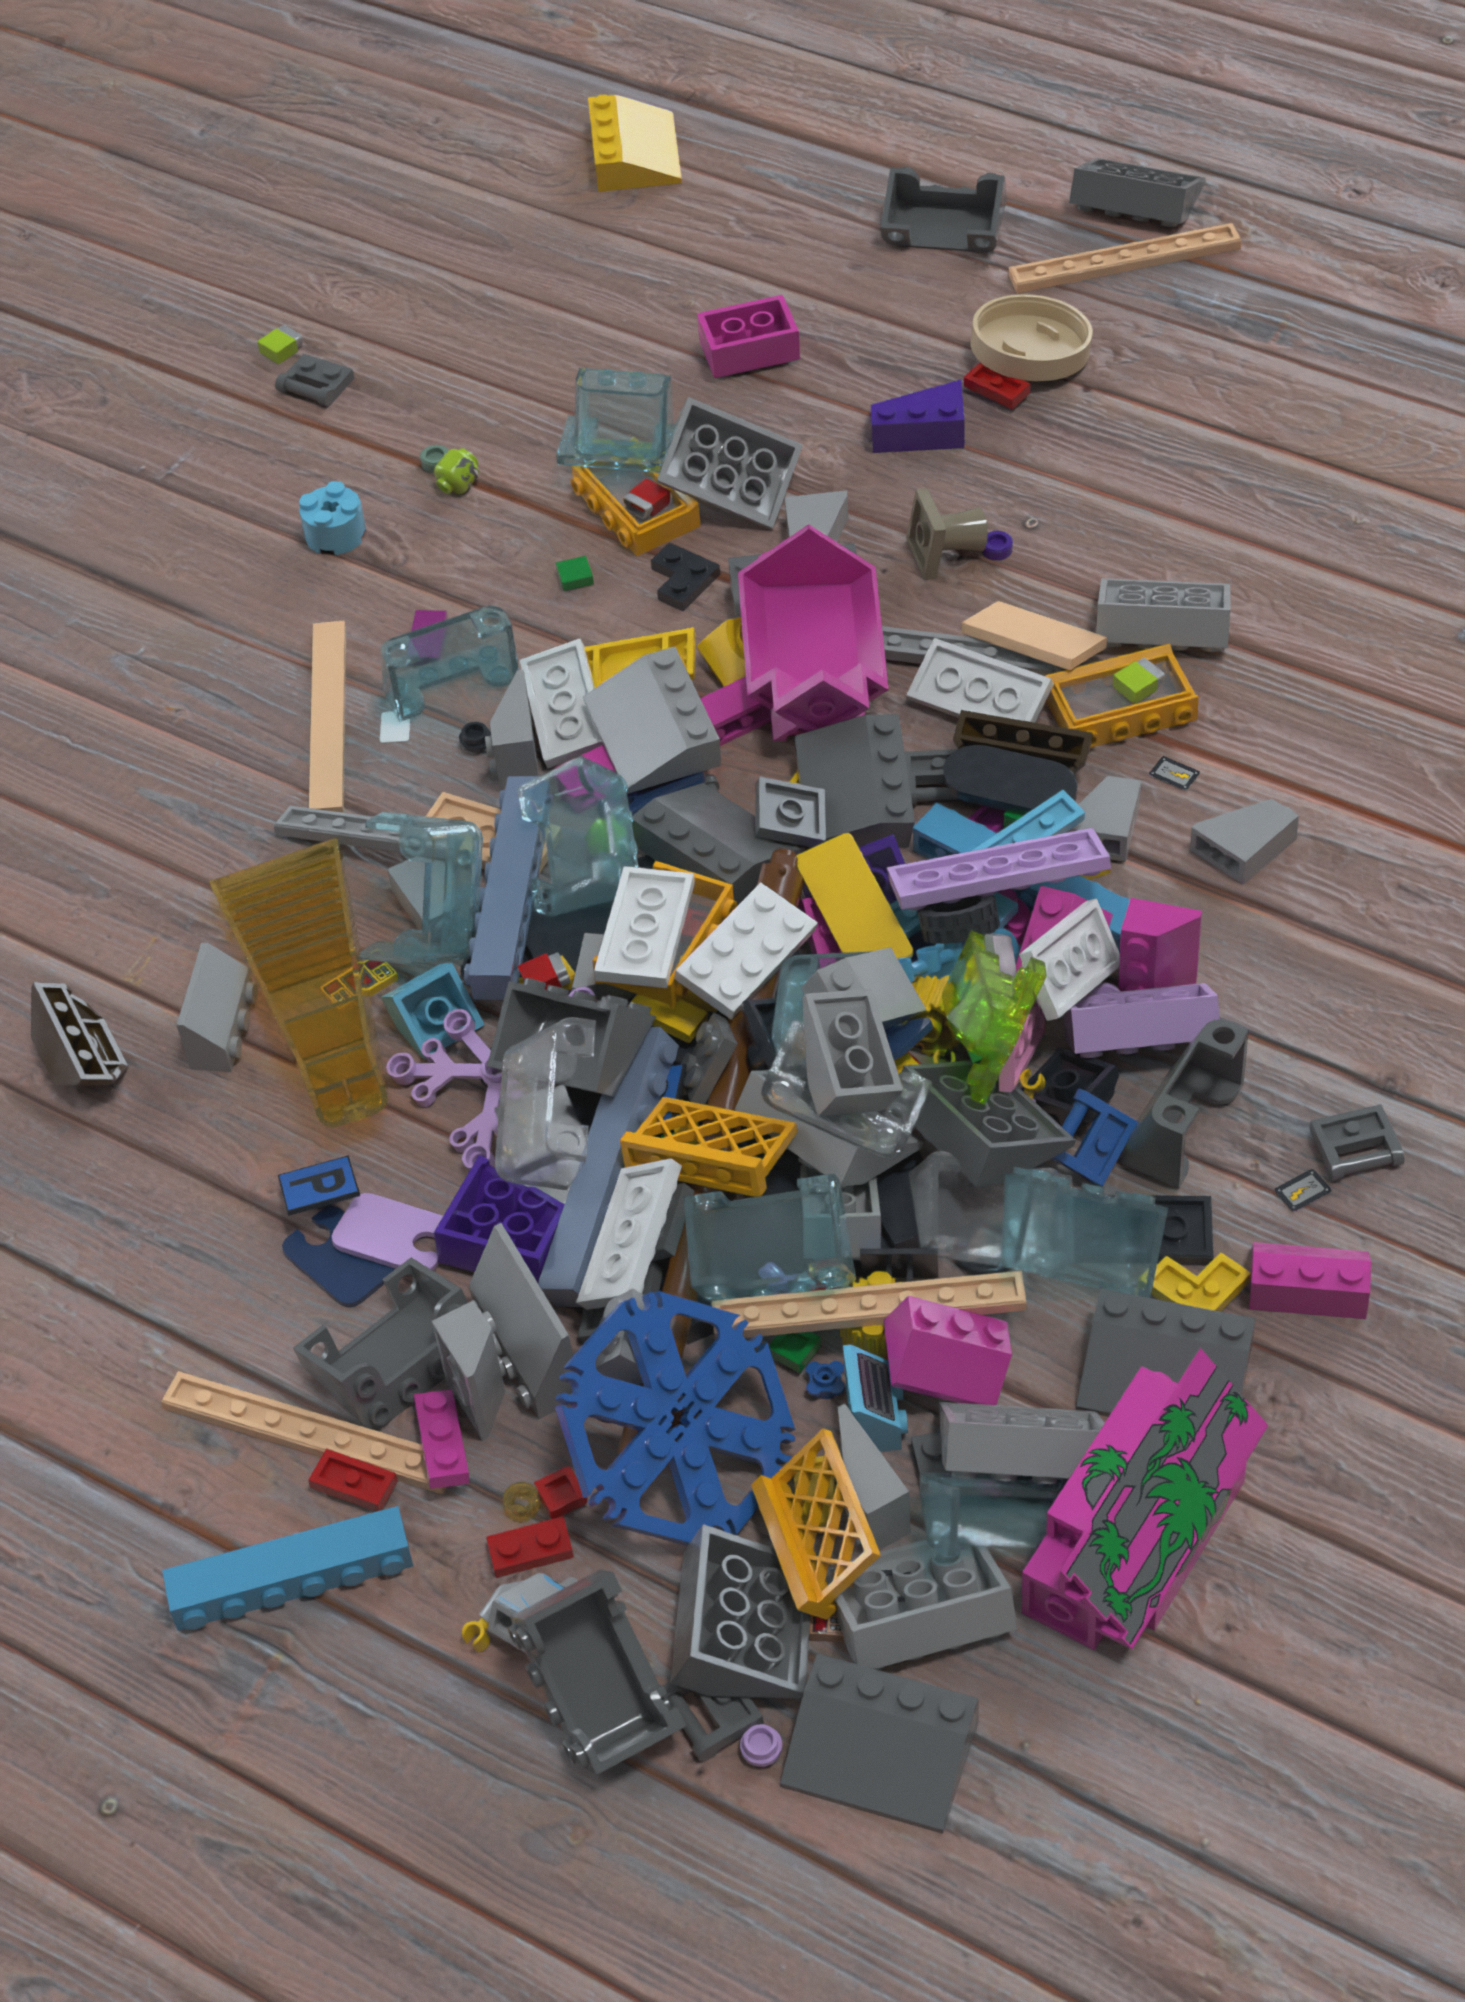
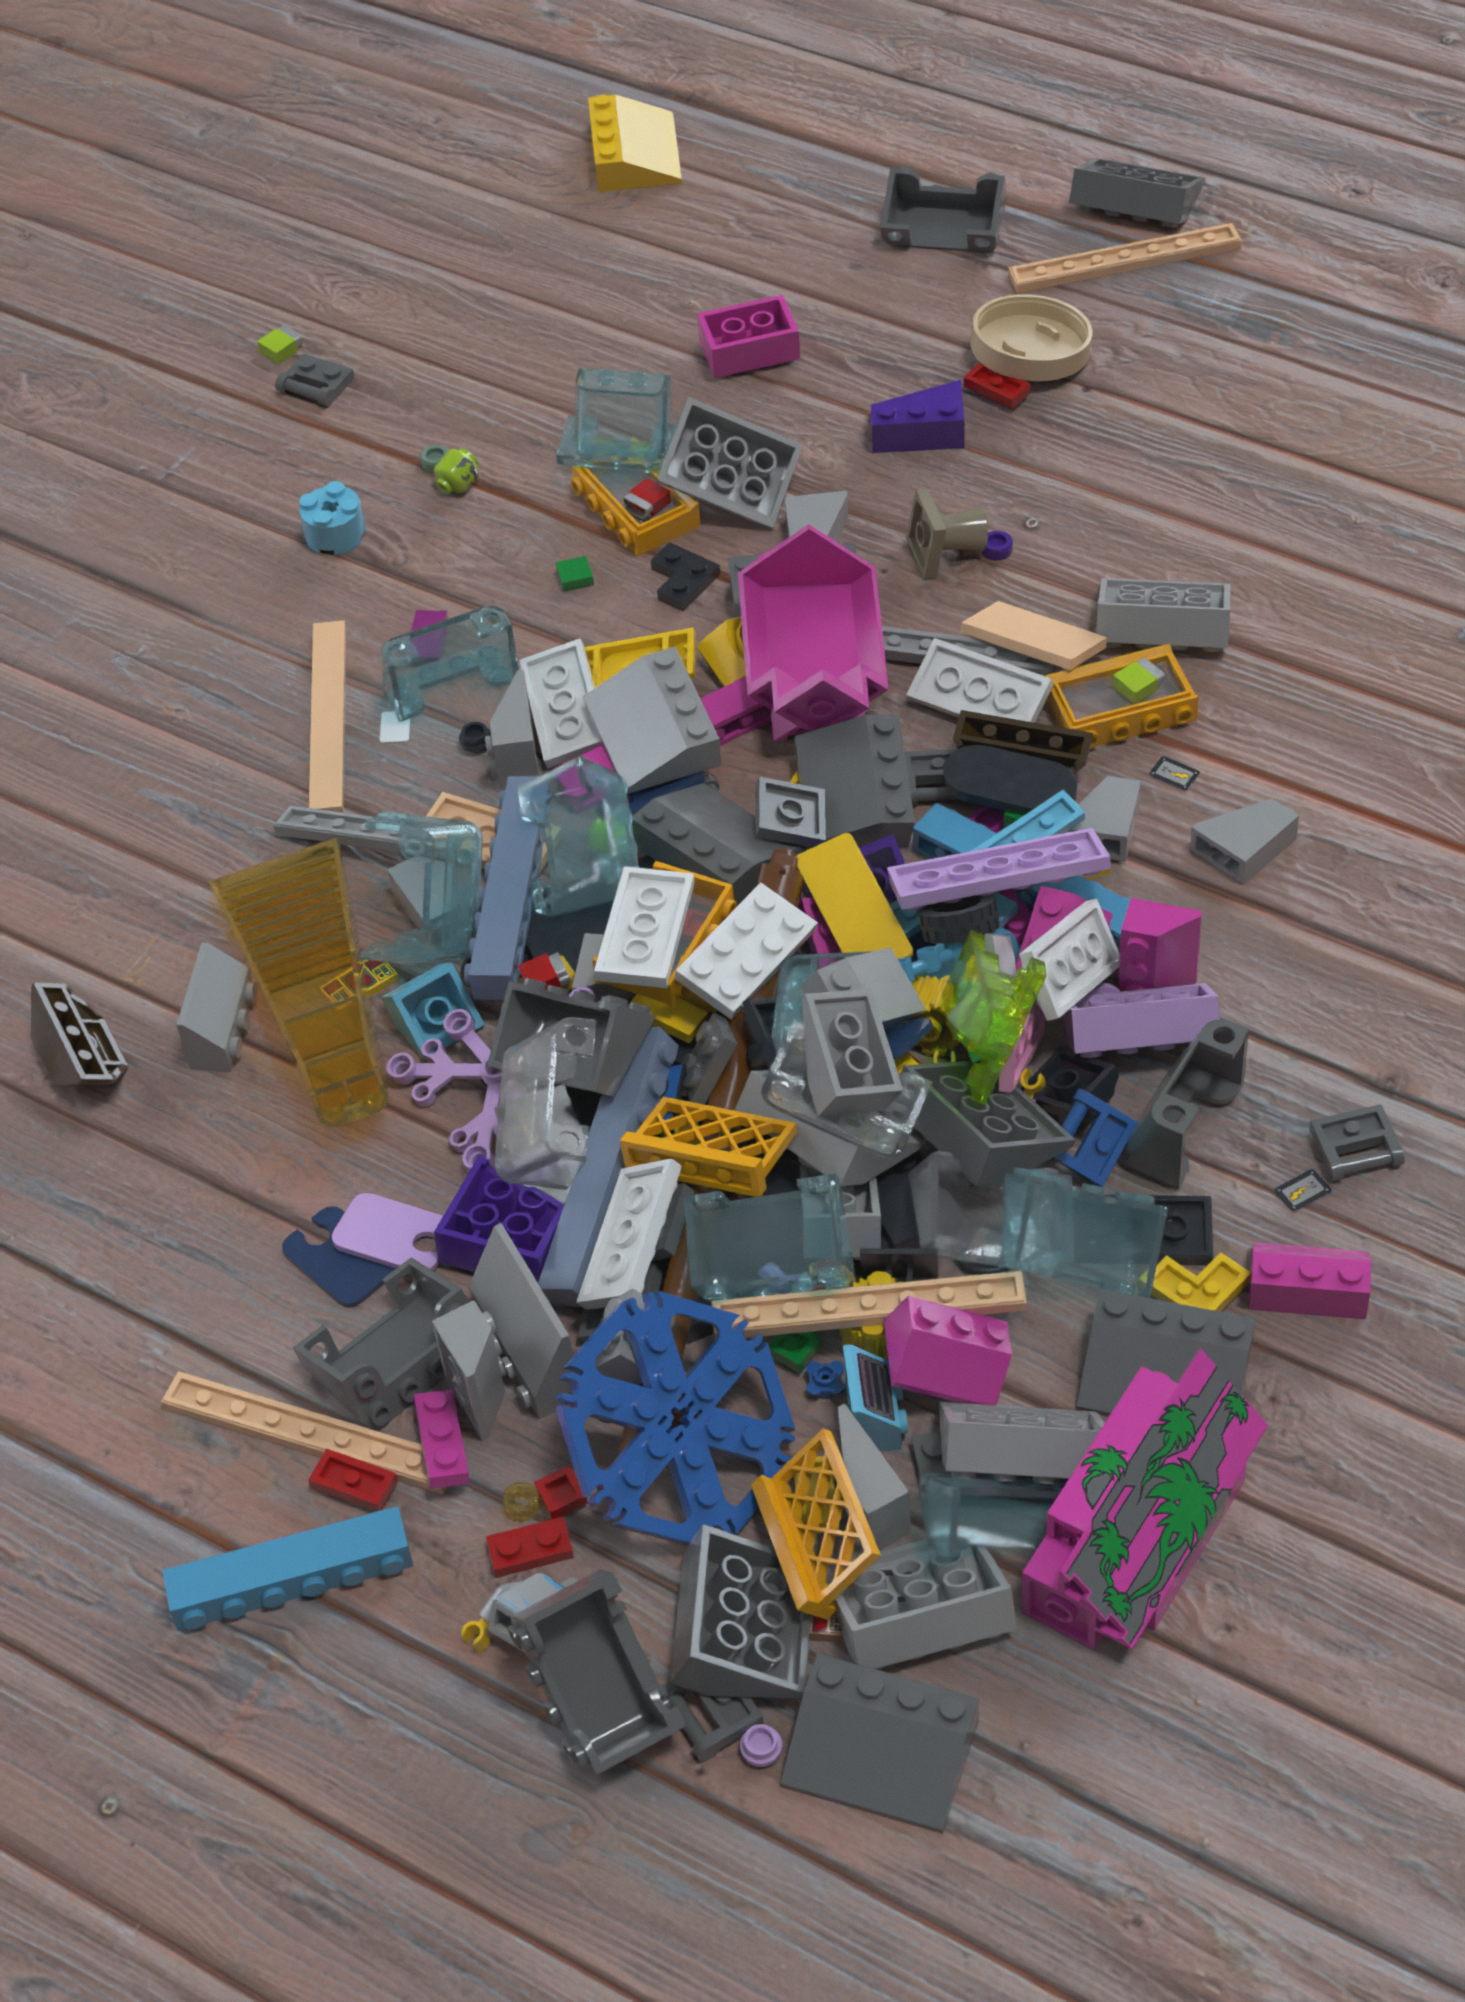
piece [278,1155,361,1216] -> none

